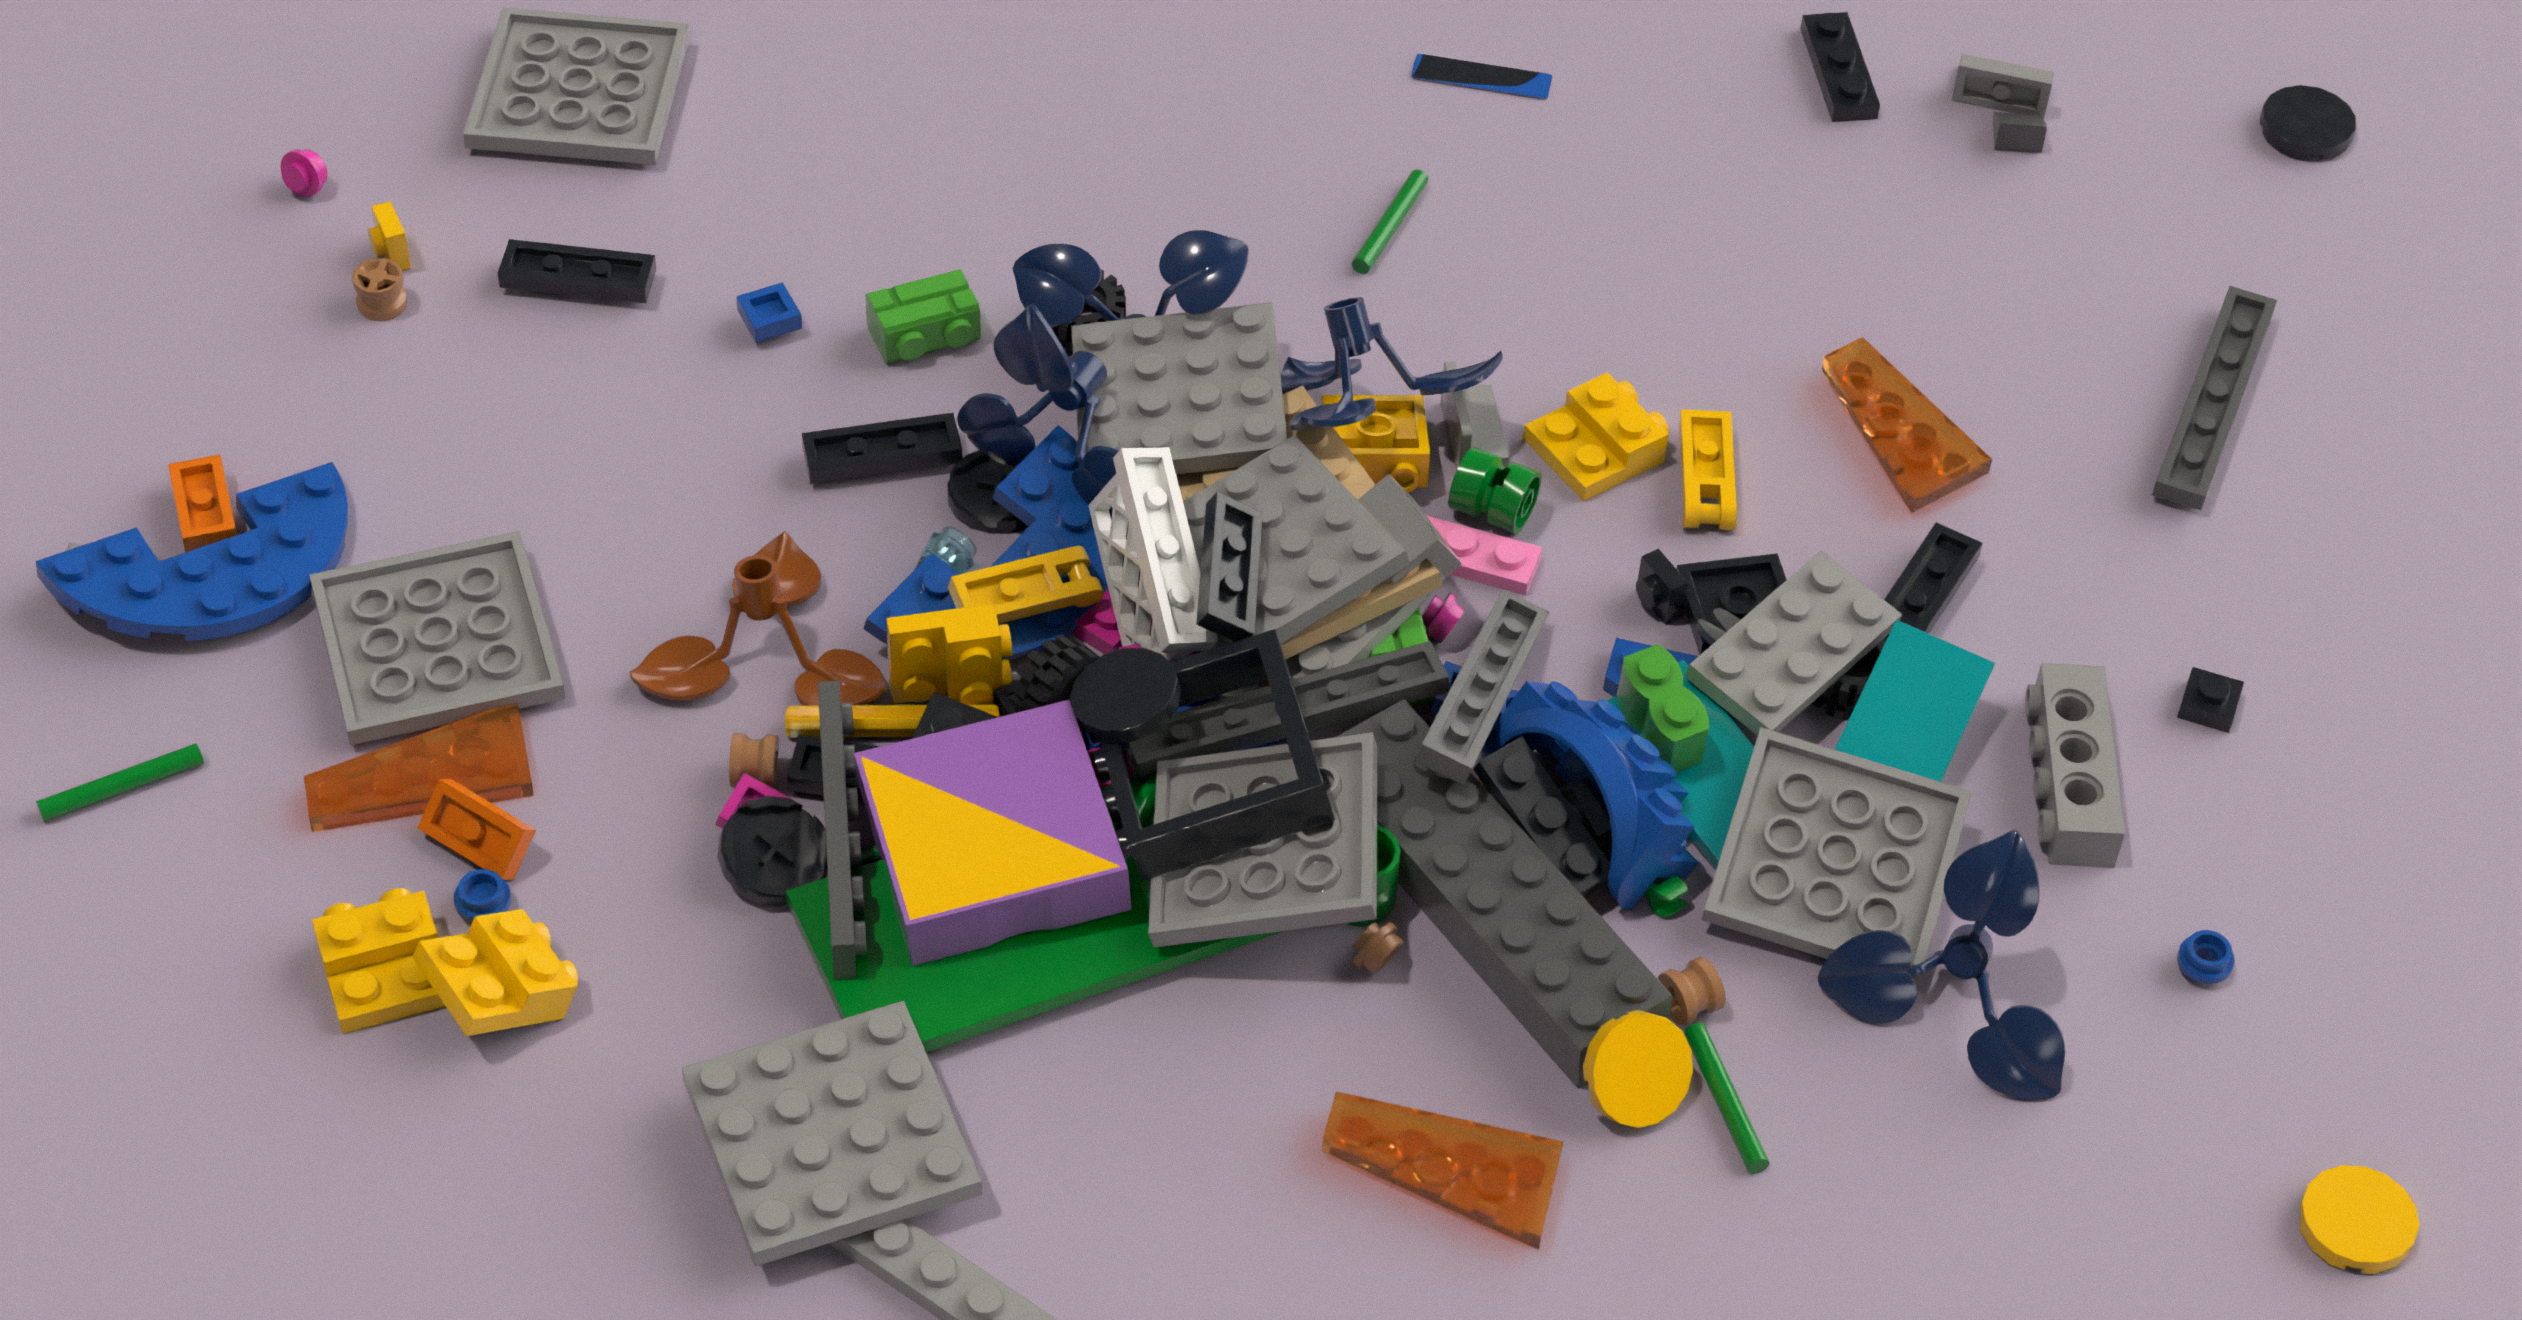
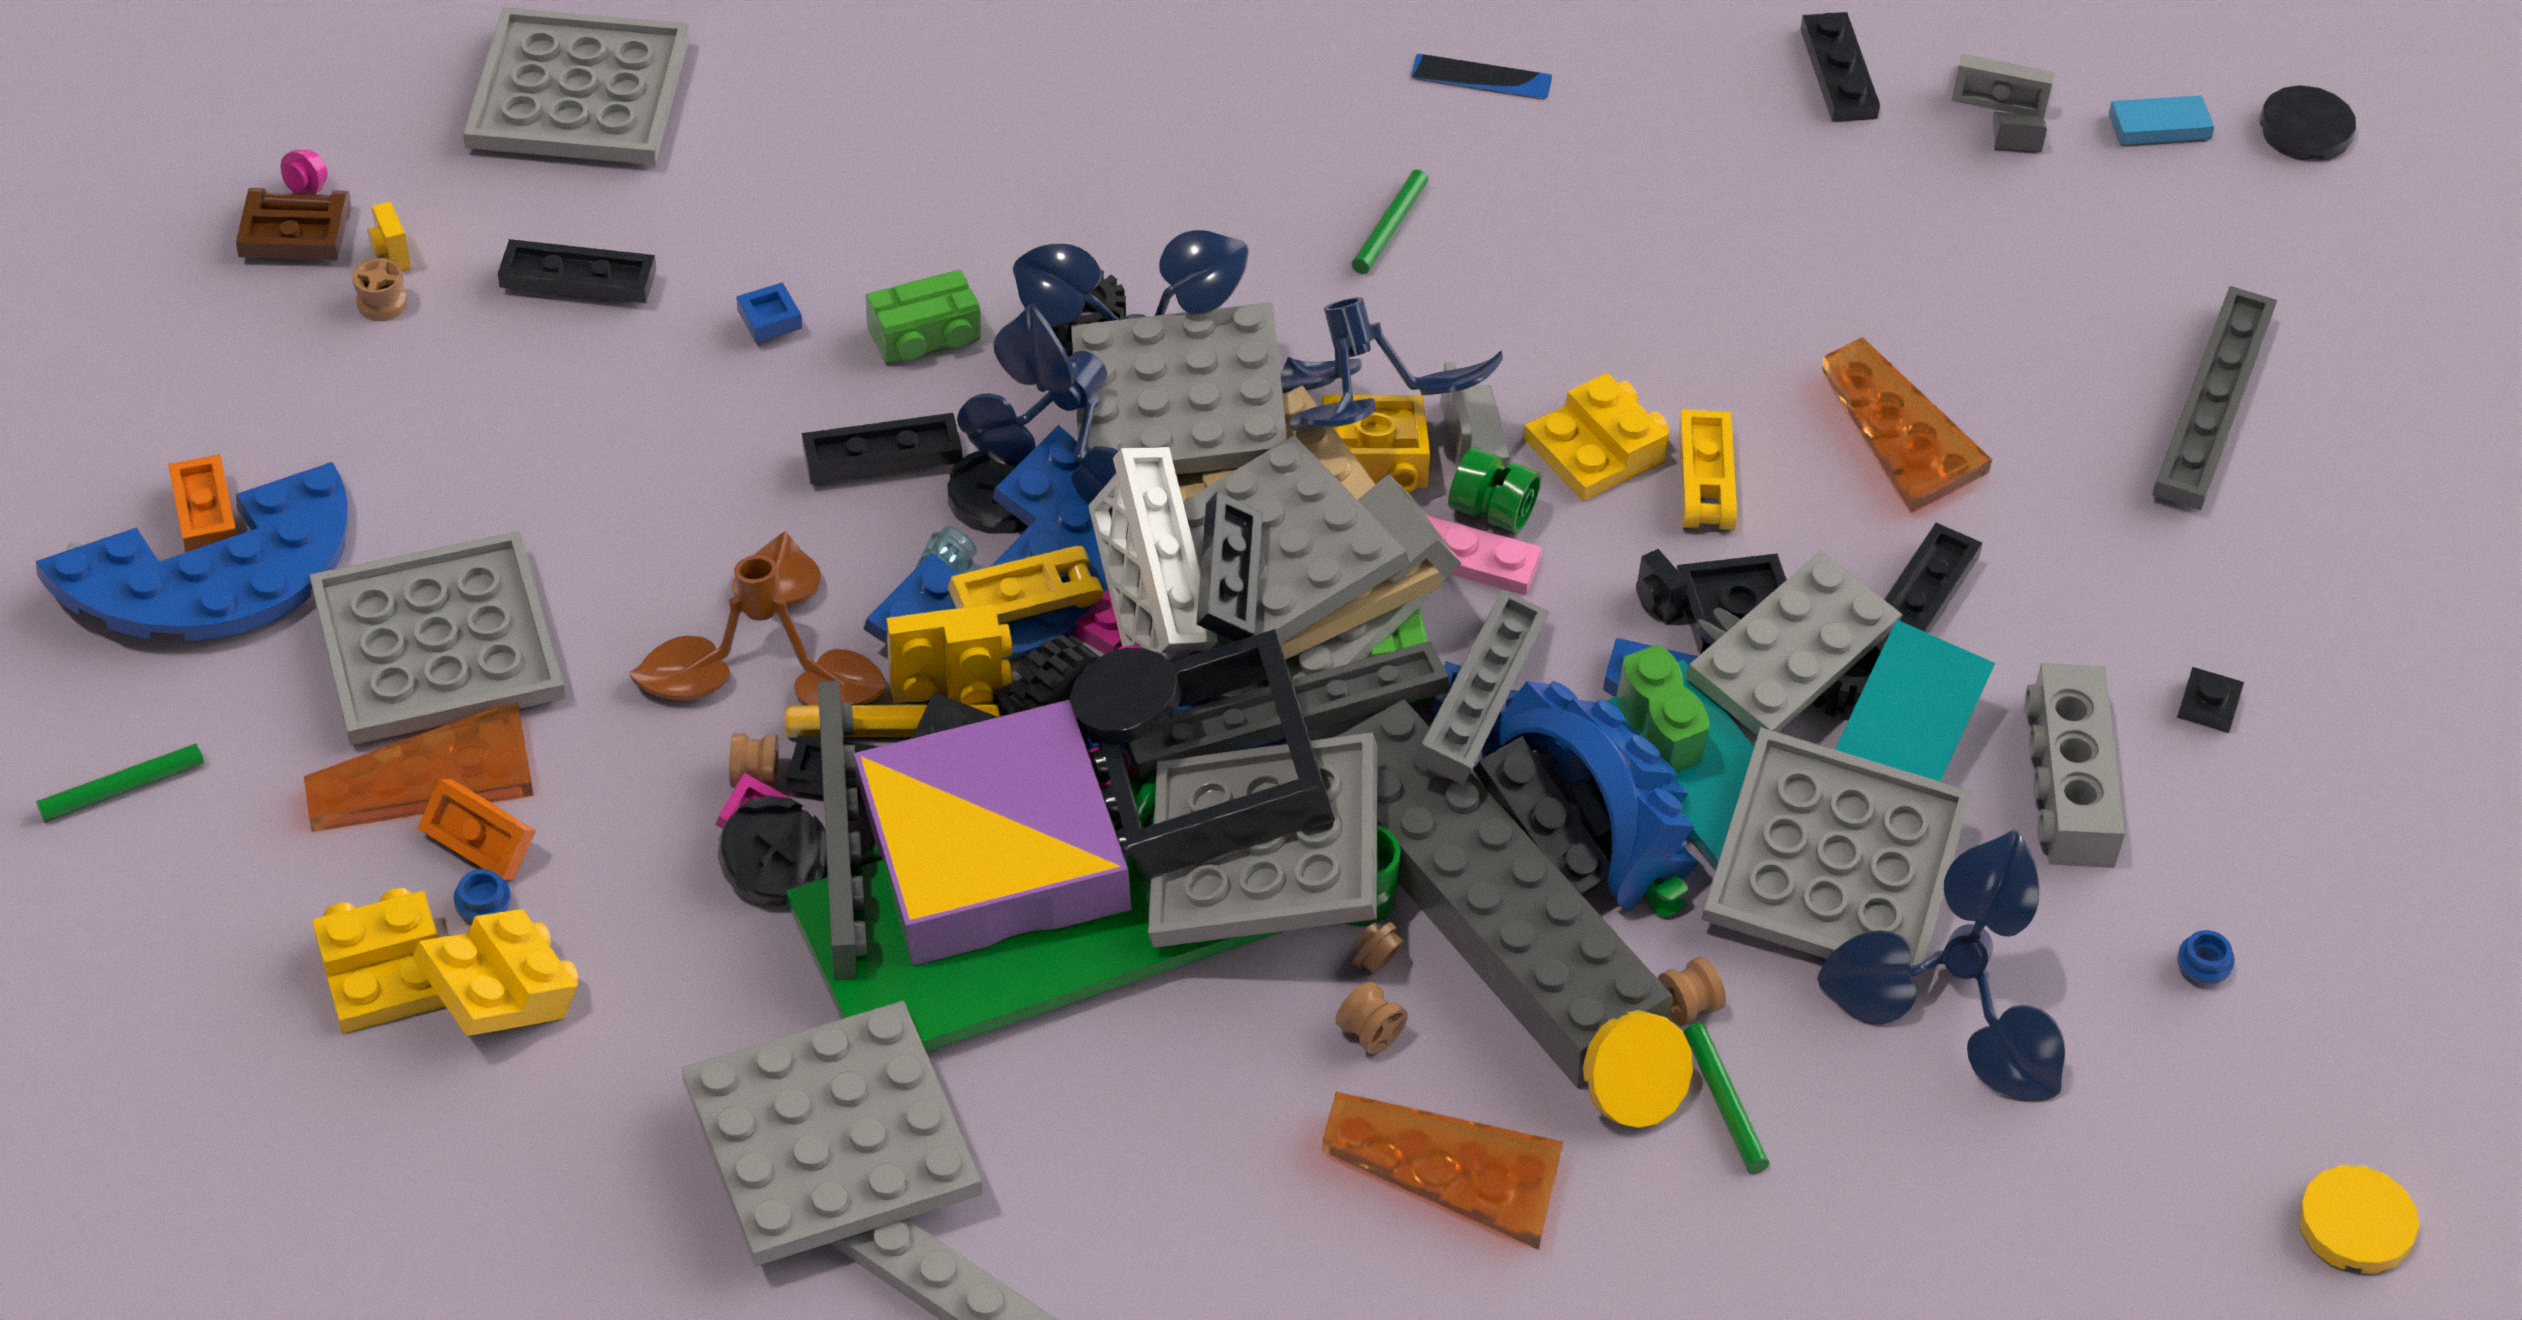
dark pink plate [1421,593,1465,643] -> none
none -> reddish brown plate [236,188,351,260]
none -> medium nougat wheel [1336,982,1408,1054]
none -> dark azure tile [2108,95,2214,145]

